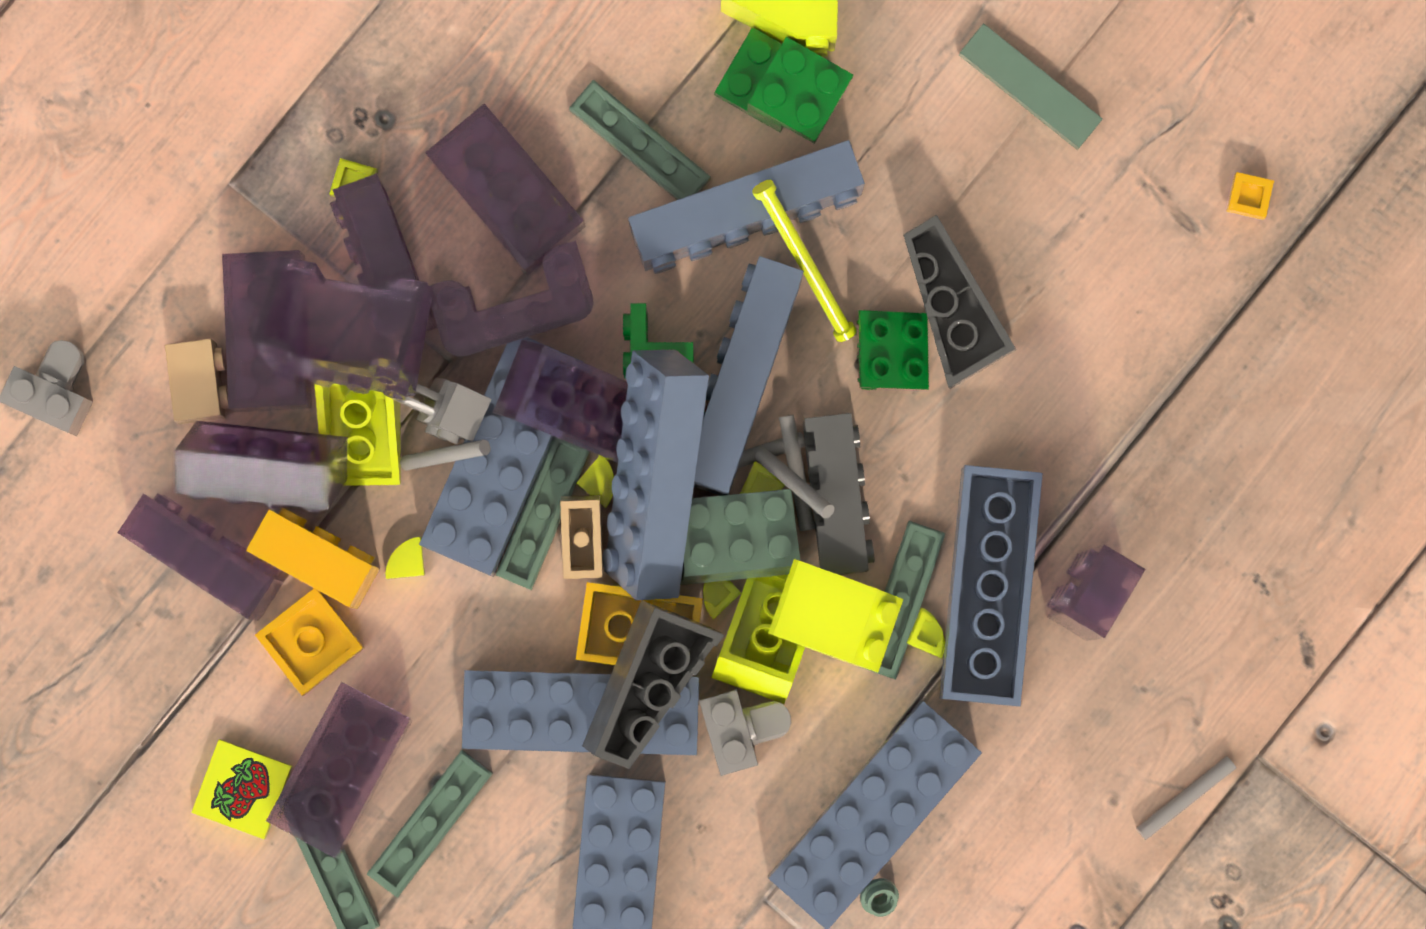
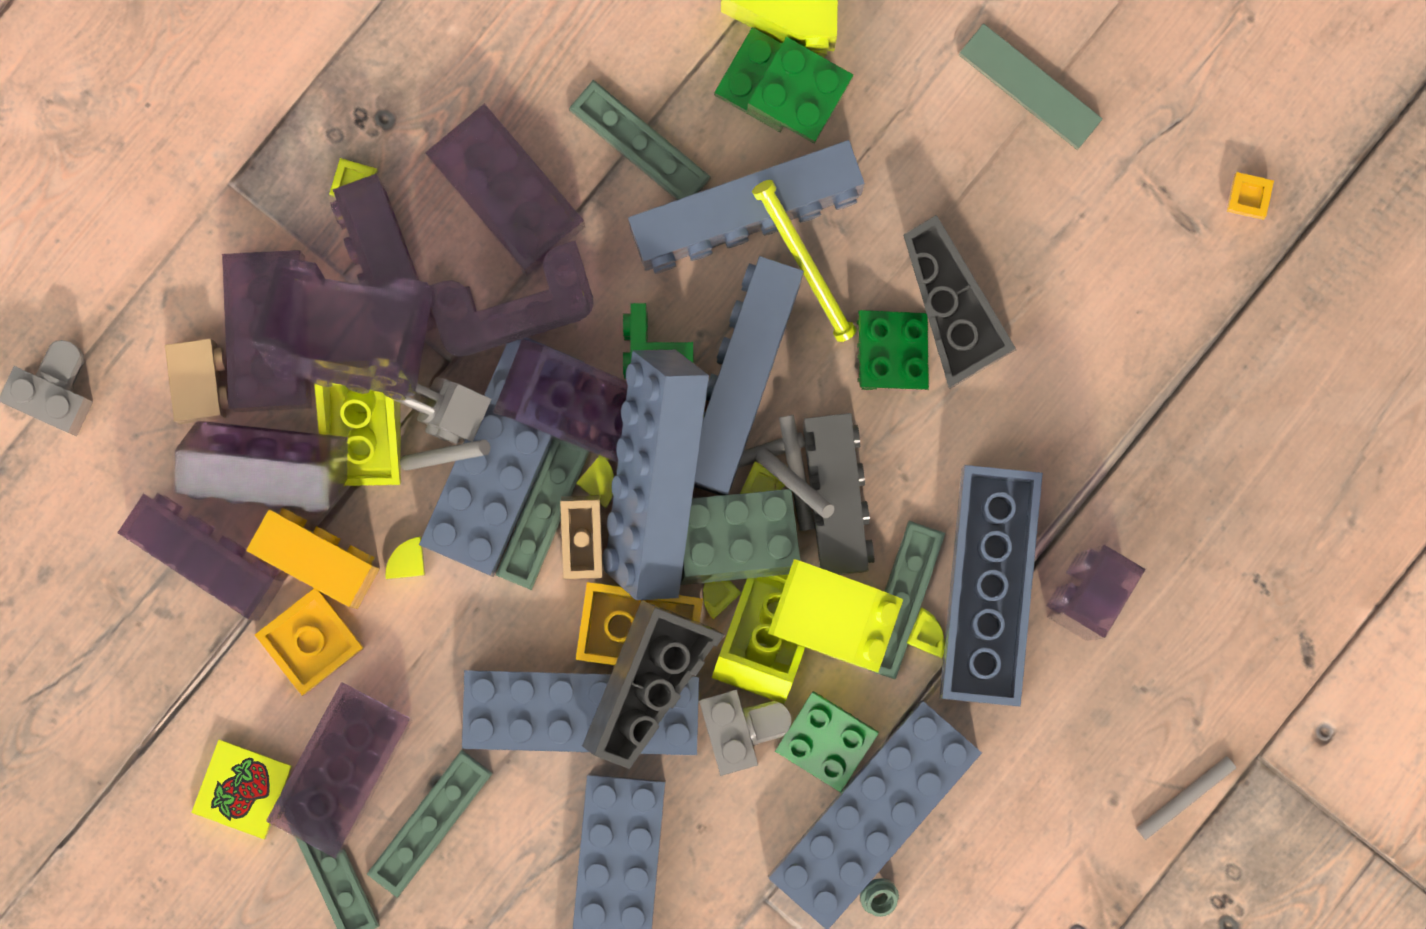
none -> hinge [775,691,879,792]

